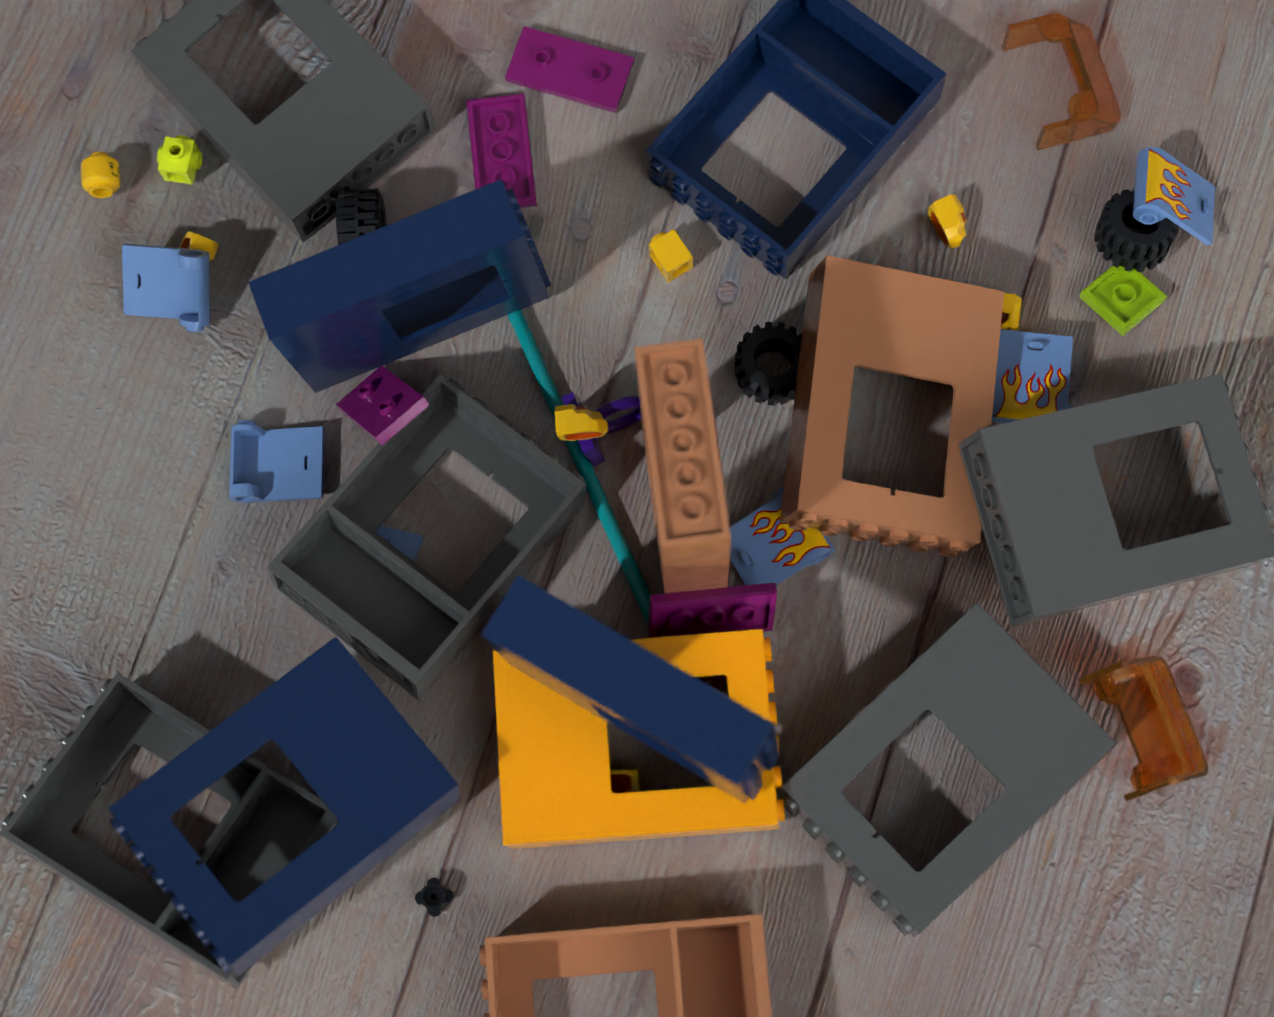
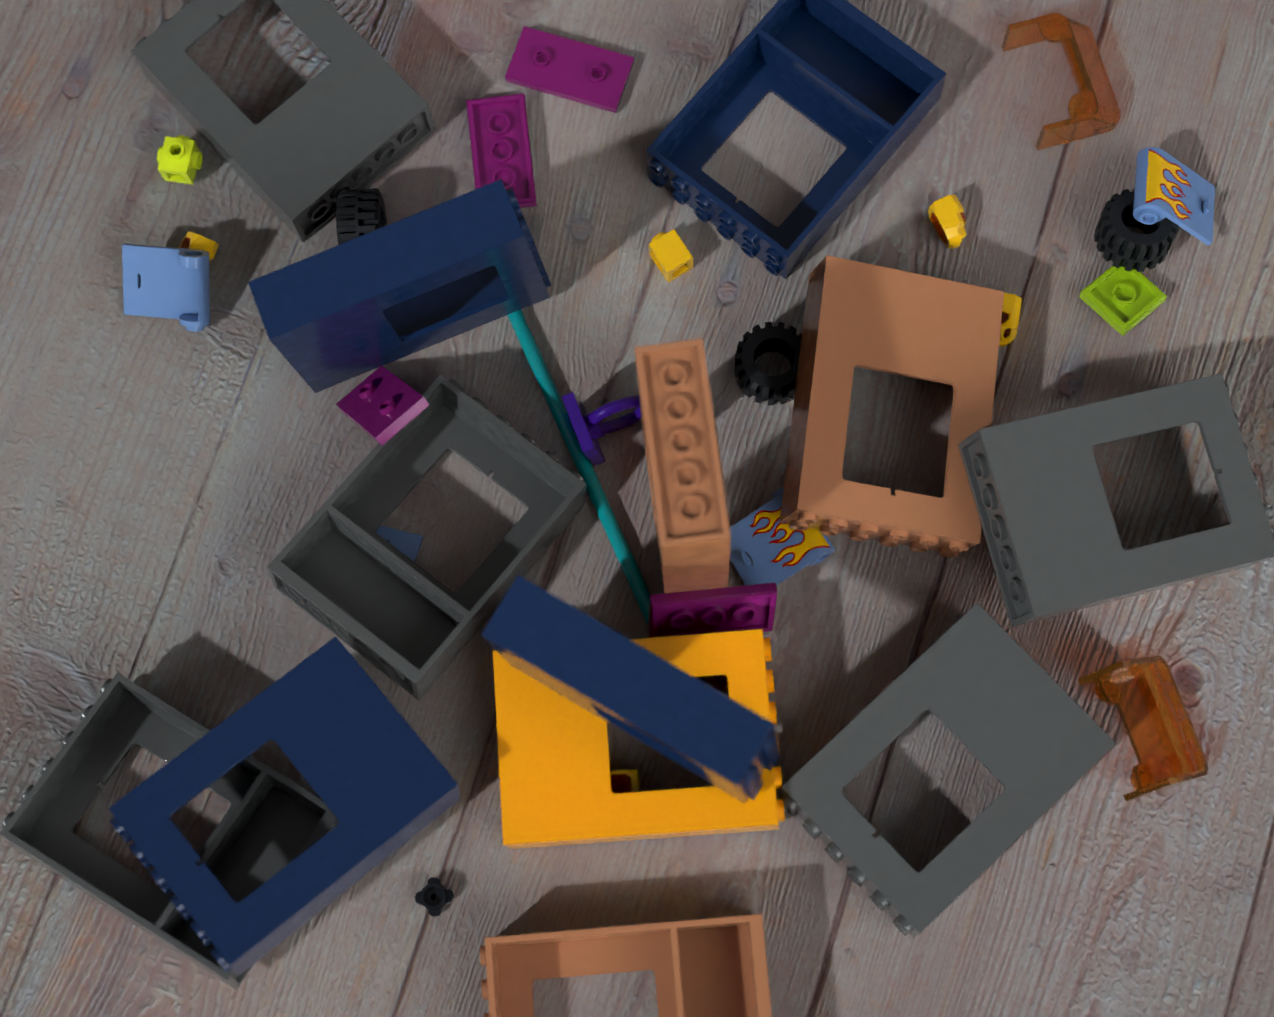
yellow head [81,152,121,198] -> none
medium blue door [229,420,325,503] -> none
yellow rock [554,404,608,441] -> none
medium blue door [992,329,1073,423] -> none

